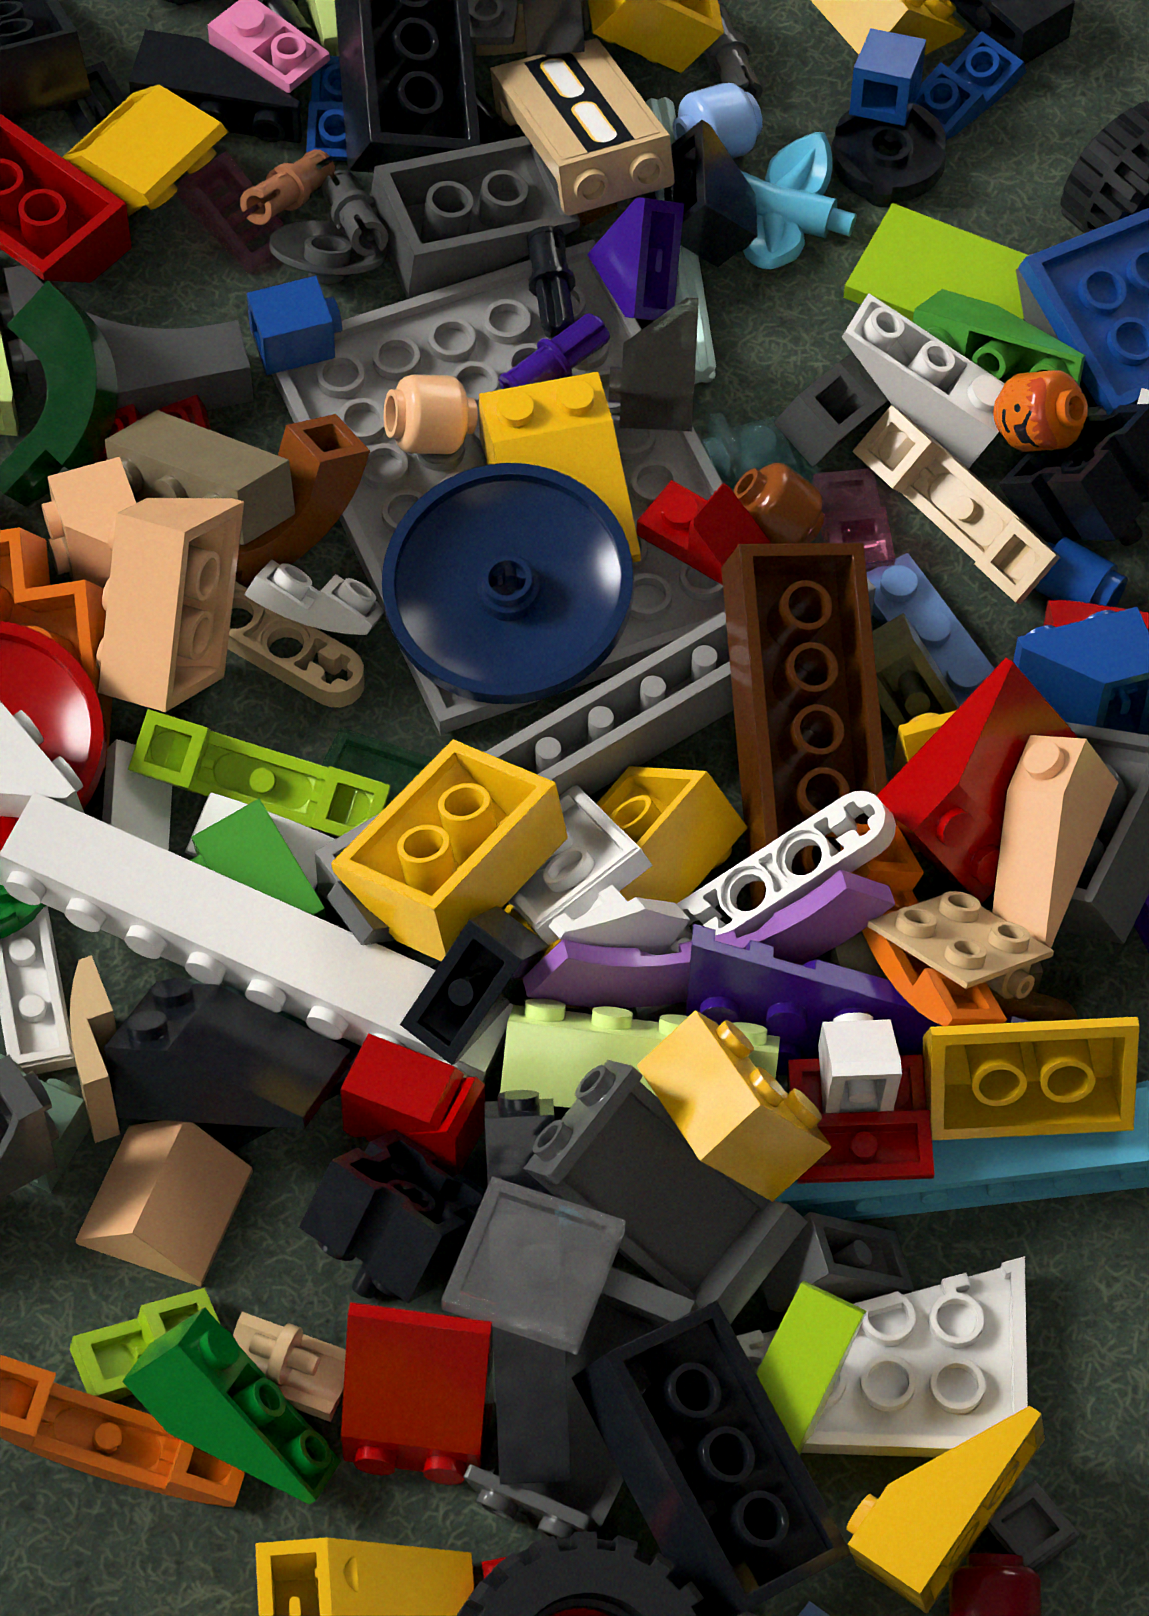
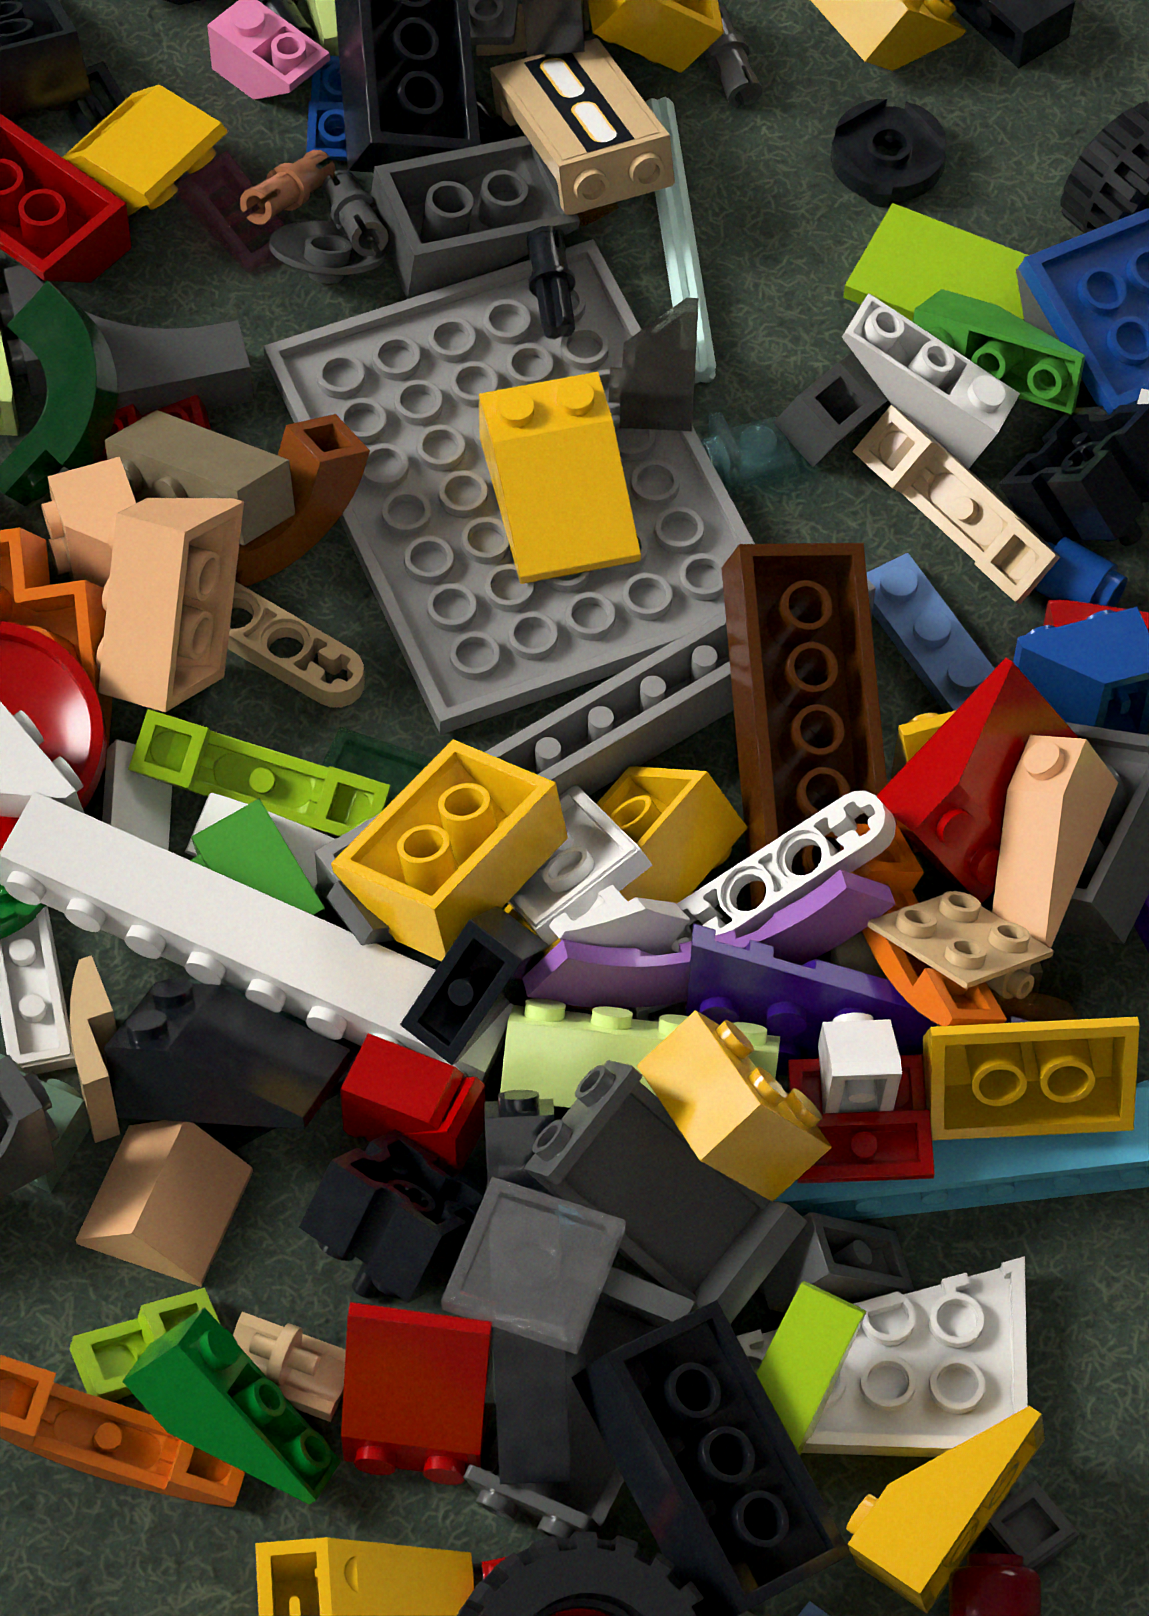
black slope [129,29,302,143] -> none
white slope [244,560,384,635] -> none
blue brick [247,276,343,375] -> none
dark blue dish [382,463,634,704] -> none
light nougat head [384,375,478,454] -> none
dark purple axle [498,313,610,389] -> none
dark purple slope [587,197,684,322] -> none
red slope [636,480,772,585] -> none
black slope [664,120,758,268] -> none
light blue head [673,83,763,159] -> none
dark orange head [733,463,825,544] -> none
medium azure plant [740,132,857,270] -> none
clear pink slope [812,468,896,568] -> none
blue brick [849,28,926,126] -> none
olive slope [872,613,960,731] -> none
blue slope [914,31,1027,140] -> none
orange head [993,370,1088,452] -> none

